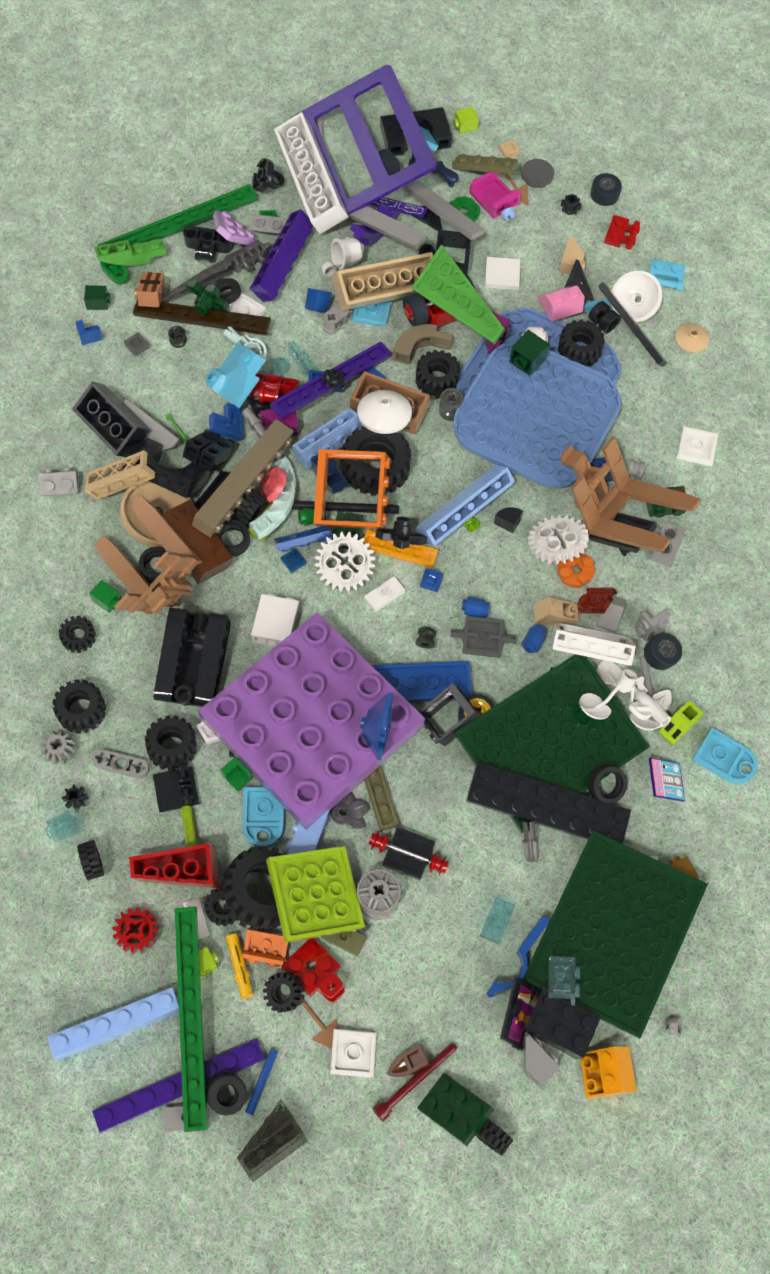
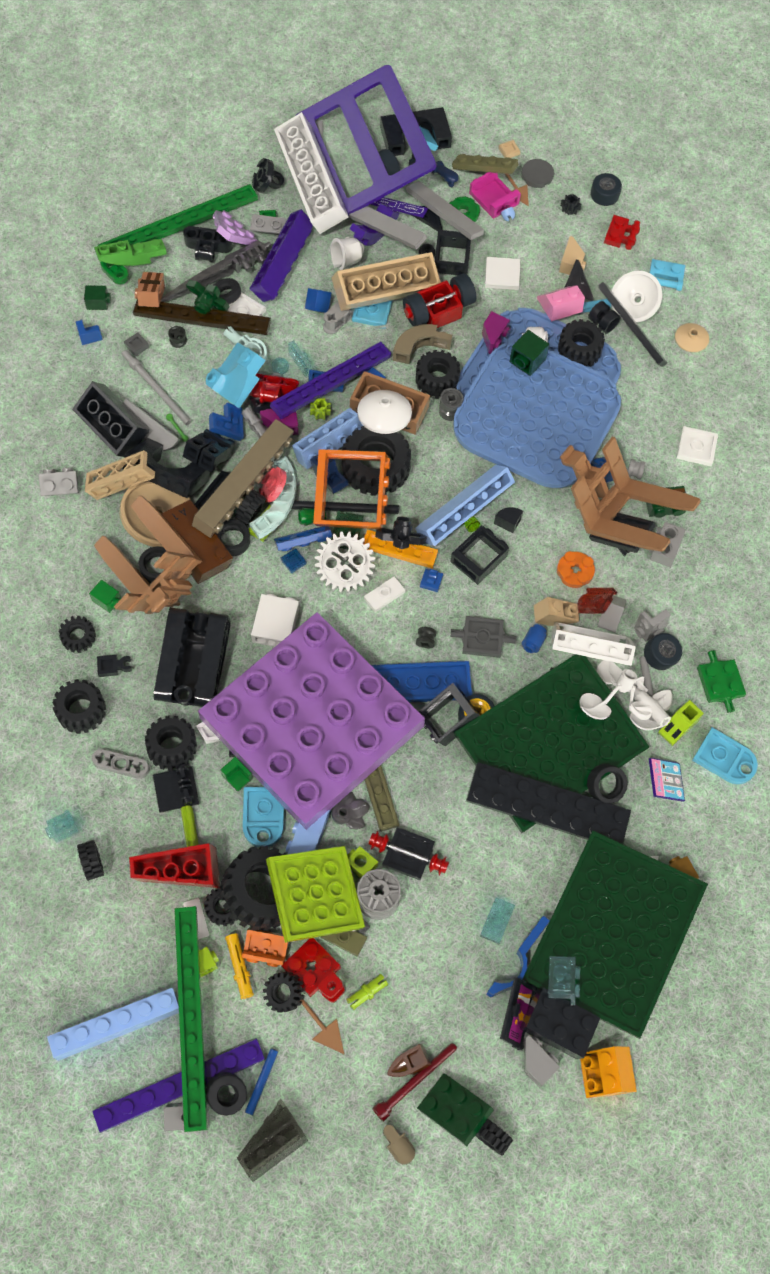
light grey gear [41,730,75,764] -> none
black gear [61,784,89,811] -> none
red gear [112,907,159,954] -> none
black plant [321,369,344,390] -> none
white hinge [322,262,336,277] -> none
white tile [330,1029,377,1078] -> none
blue wedge [360,692,393,761] -> none
bright green wing [411,244,505,345] -> none
lime brick [453,106,479,134] -> none
blue brick [461,596,490,618] -> none
dark grey axle [522,820,539,862] -> none
white gear [528,515,589,565] -> none
light grey hinge [665,1018,682,1036] -> none
none -> black plate [97,655,132,677]
none -> light grey bar [122,350,191,425]
none -> lime gear [310,398,331,420]
none -> lime pin [346,974,388,1010]
none -> lime brick [347,846,378,878]
none -> dark tan arm [383,1125,415,1165]
none -> black window [450,525,509,585]
none -> green plate [697,650,746,713]

